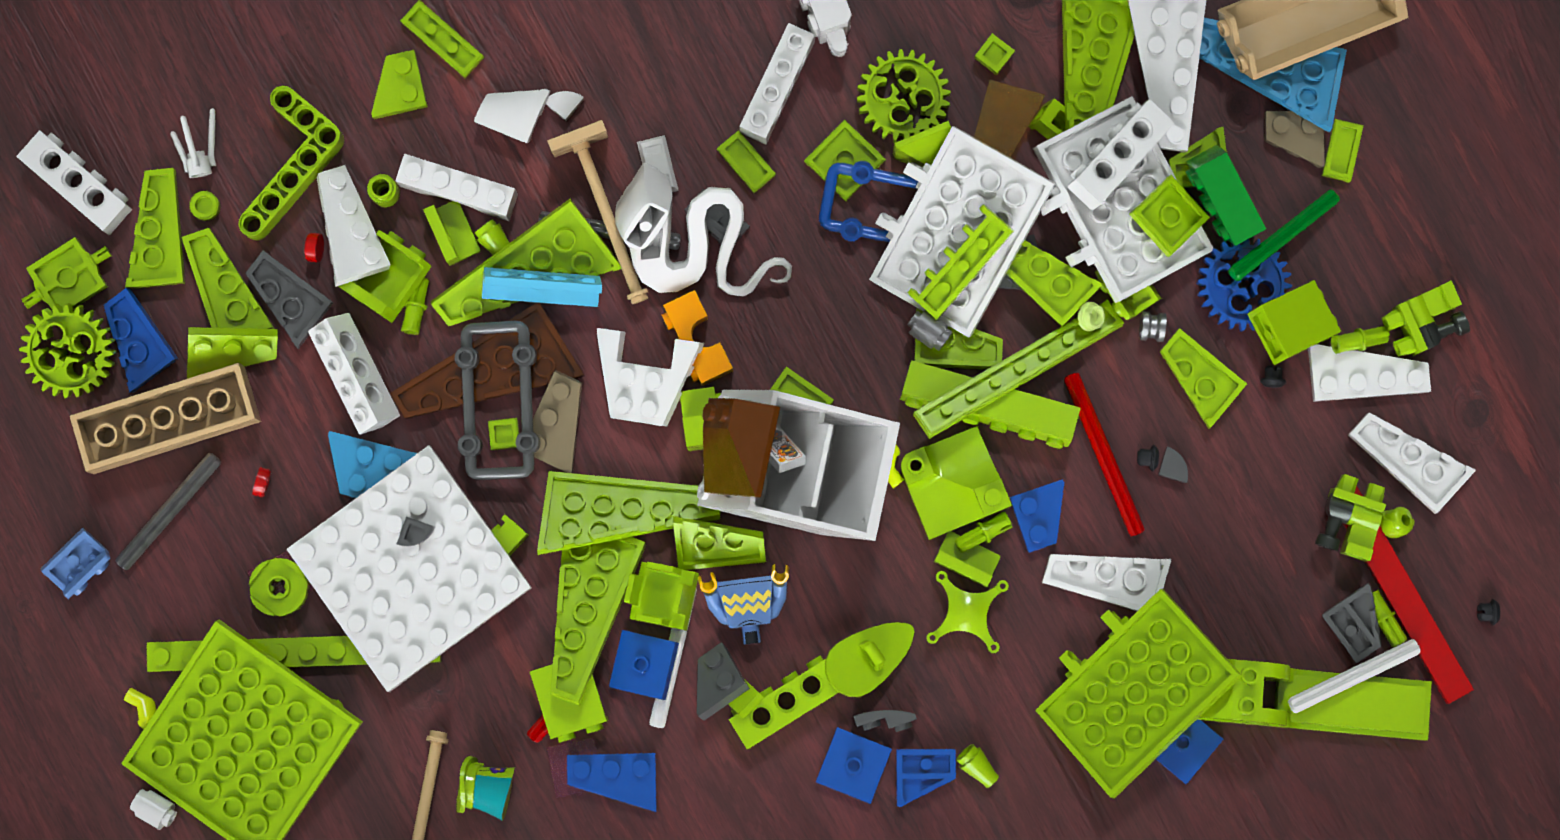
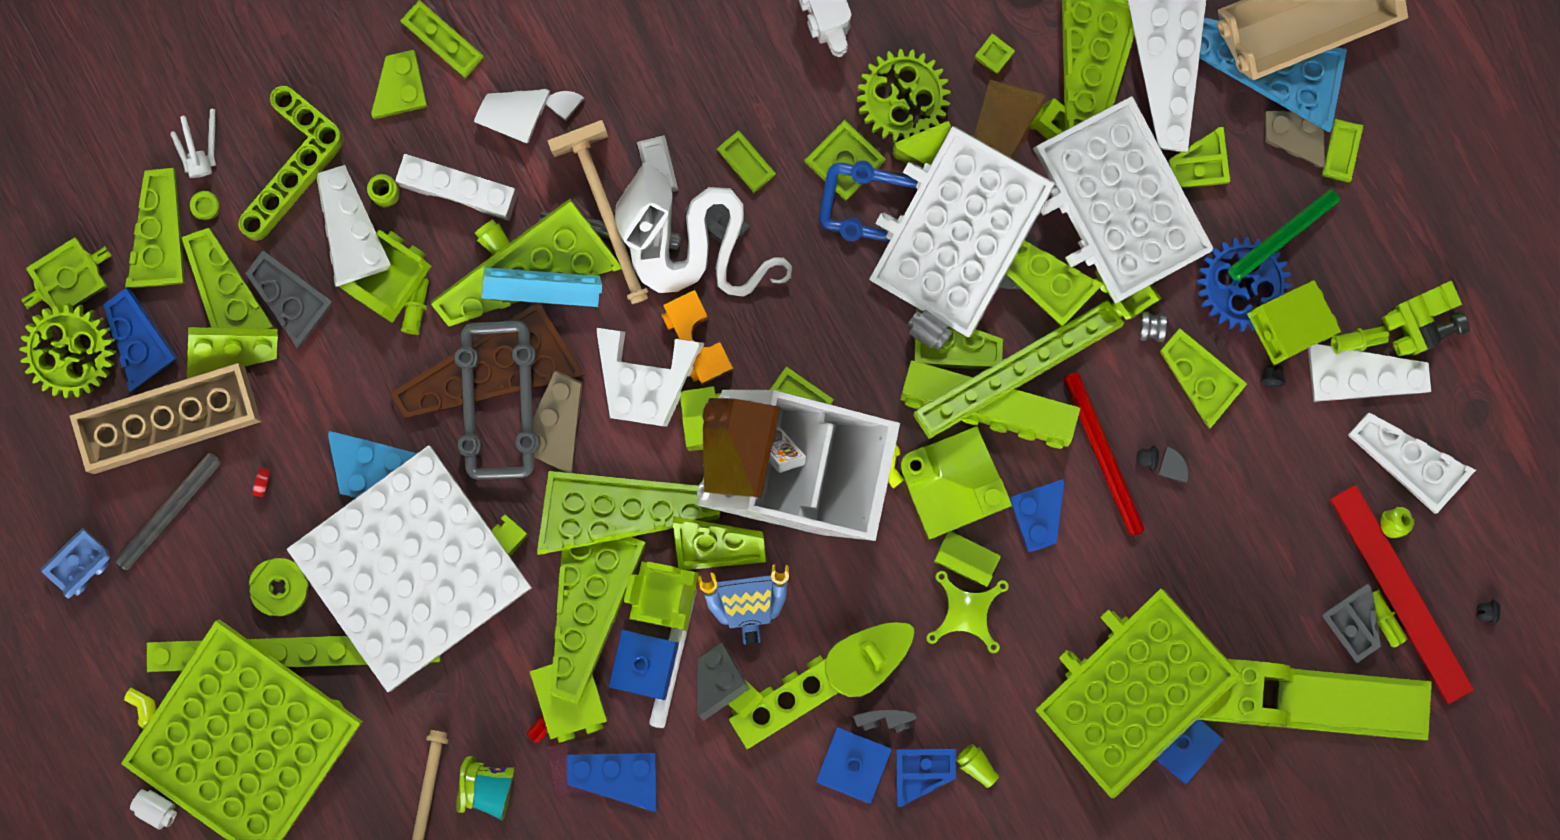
white brick [16,130,133,235] -> none
red tile [304,233,324,262] -> none
white brick [308,313,400,435] -> none
dark grey tile [396,516,435,546] -> none
lime panel [423,201,481,266] -> none
lime tile [488,418,519,451] -> none
white brick [739,23,815,145] -> none
lime hinge [907,204,1014,320] -> none
lime axle [955,511,1013,553] -> none
white wing [1042,554,1171,611] -> none
white brick [1067,99,1174,211] -> none
yellowish green plate [1078,302,1105,331] -> none
lime tile [1129,175,1210,257] -> none
green brick [1185,145,1266,246] -> none
white axle [1288,639,1421,713] -> none
lime hips [1315,474,1386,561] -> none

